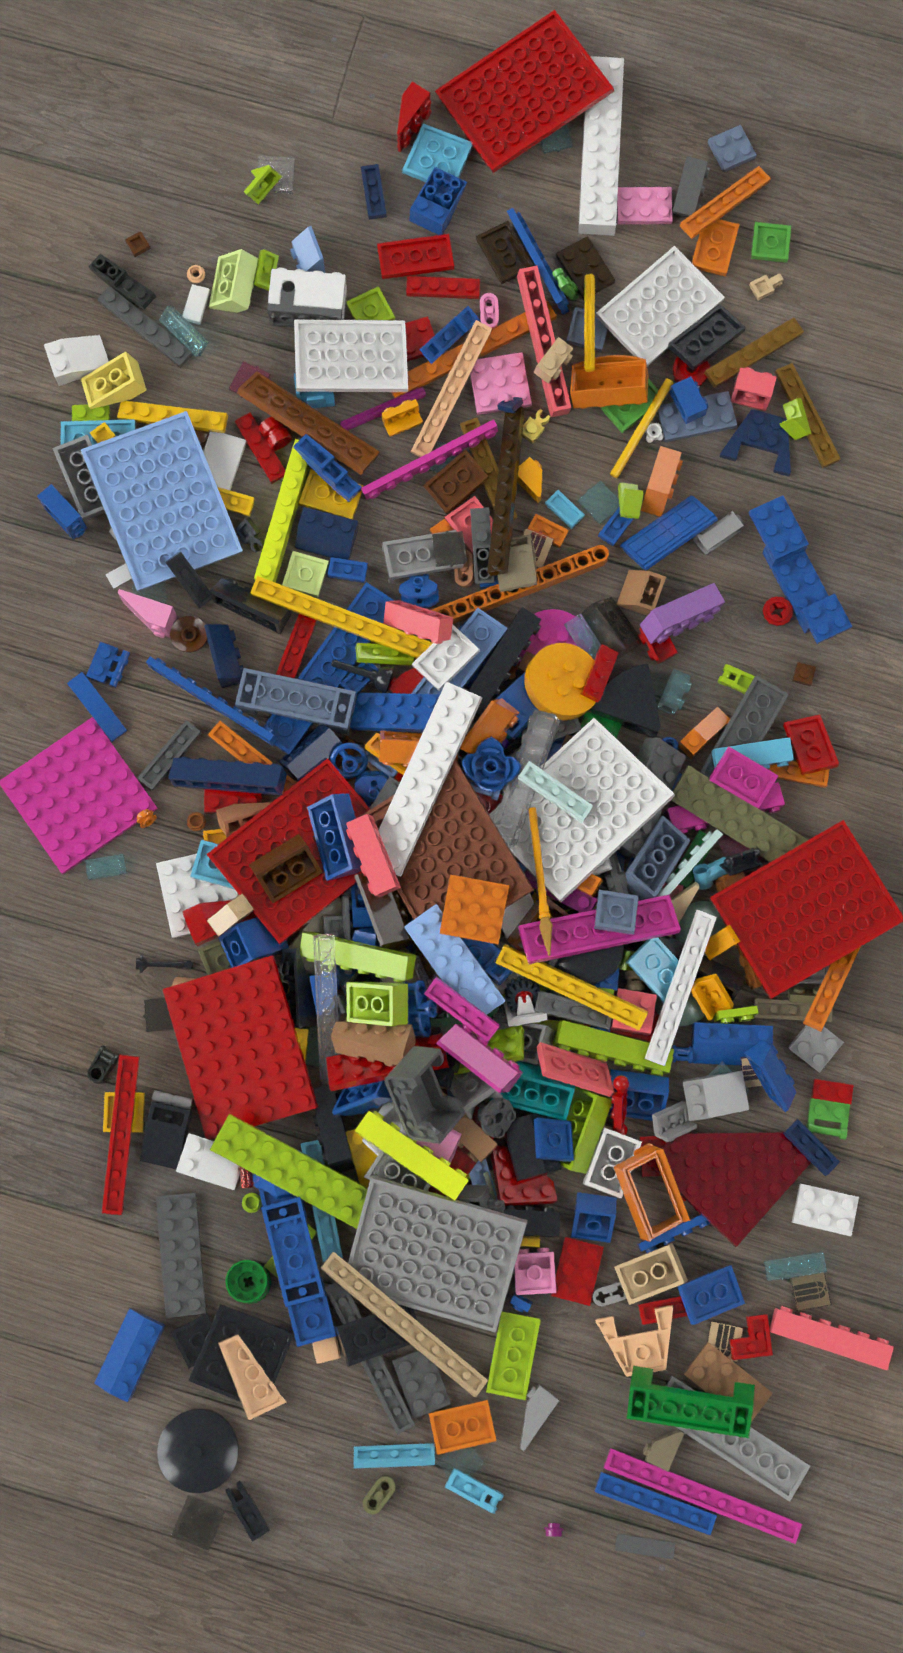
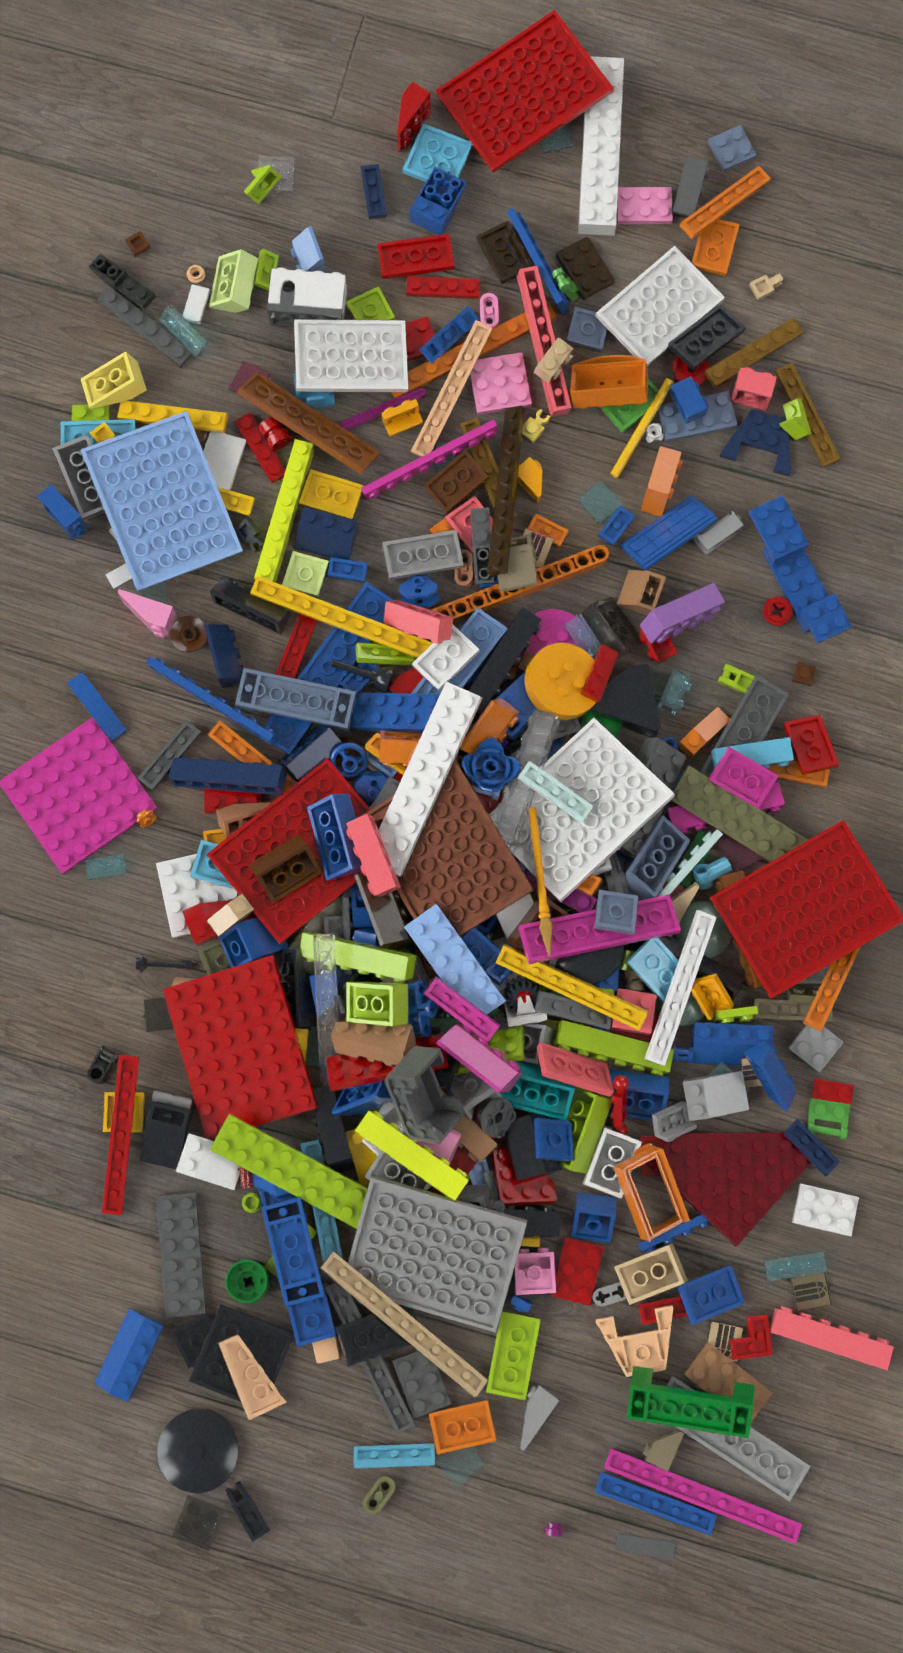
white slope [44,335,109,386] -> none
blue plate [86,642,130,688] -> none
black plate [165,551,212,609] -> none
dark orange plate [187,812,206,831] -> none
blue slope [293,434,362,502] -> none
clear smoke piece [432,531,467,567] -> none
orange plate [439,875,509,944] -> none
medium azure plate [445,1467,504,1514] -> none
dark blue tile [497,397,523,413] -> none
medium azure tile [545,490,585,529] -> none
yellow axle [584,274,595,372] -> none
lime slope [618,483,643,519] -> none
light orange tile [704,925,740,960] -> none
black hinge [720,848,763,876] -> none
bright green plate [751,222,791,263] -> none

